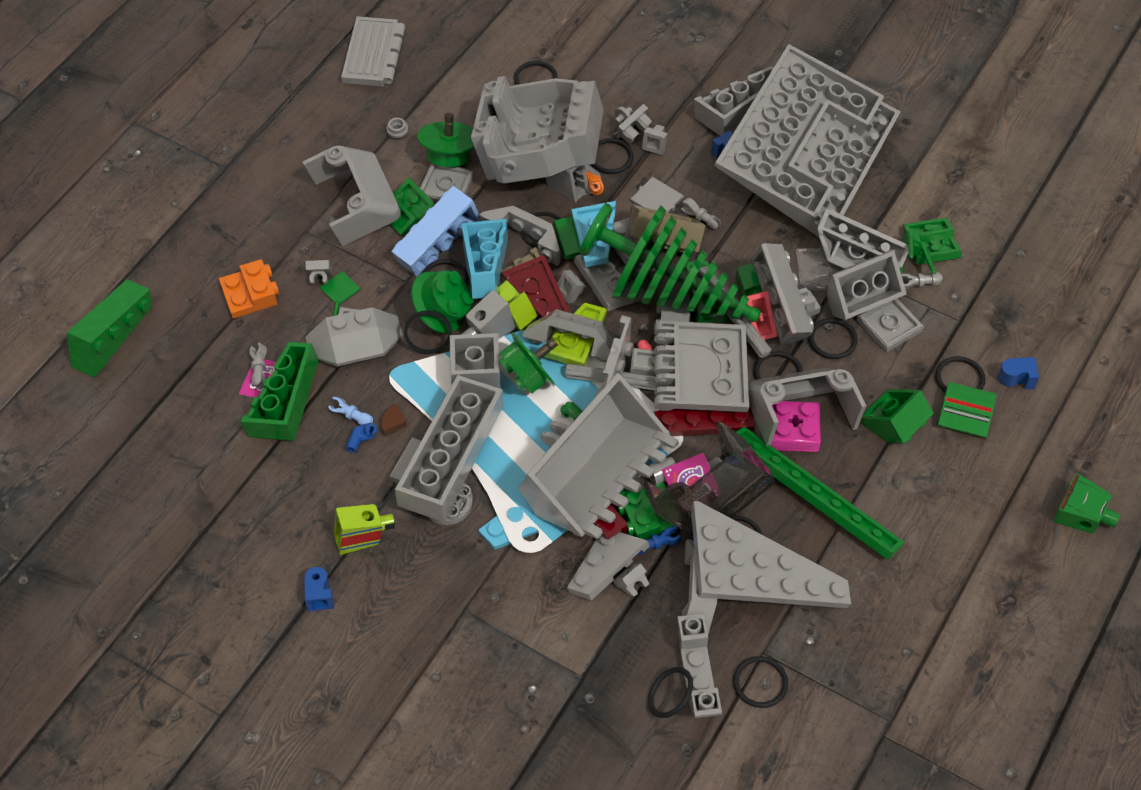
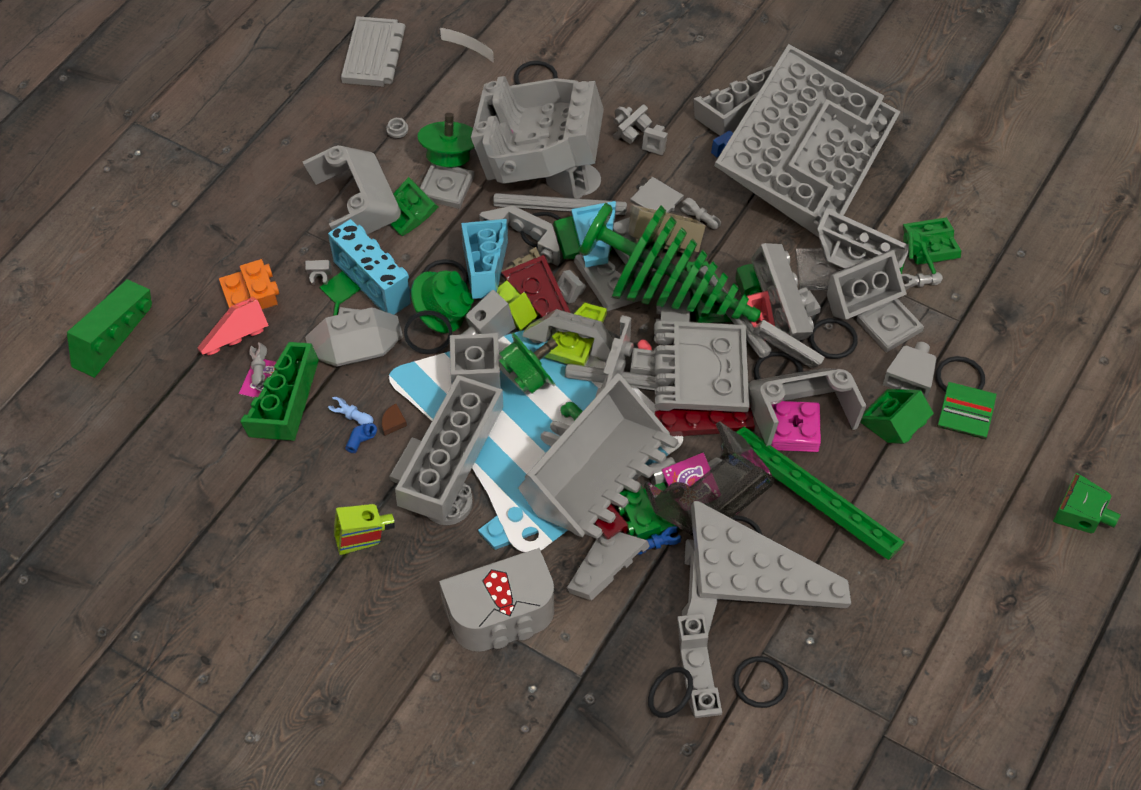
blue leg [305,567,334,611] -> none
light blue wedge [391,186,480,276] -> none
orange arm [586,171,604,195] -> none
black piece [591,138,634,174] -> none
light grey tile [613,563,649,597] -> none
blue leg [998,358,1039,389] -> none
none -> coral slope [197,297,269,355]
none -> medium azure brick [328,219,411,315]
none -> light grey brick [439,548,554,651]
none -> white sticker [440,28,494,62]
none -> light grey axle [493,193,627,215]
none -> light grey tile [753,319,825,369]
none -> light grey torso [883,342,936,400]

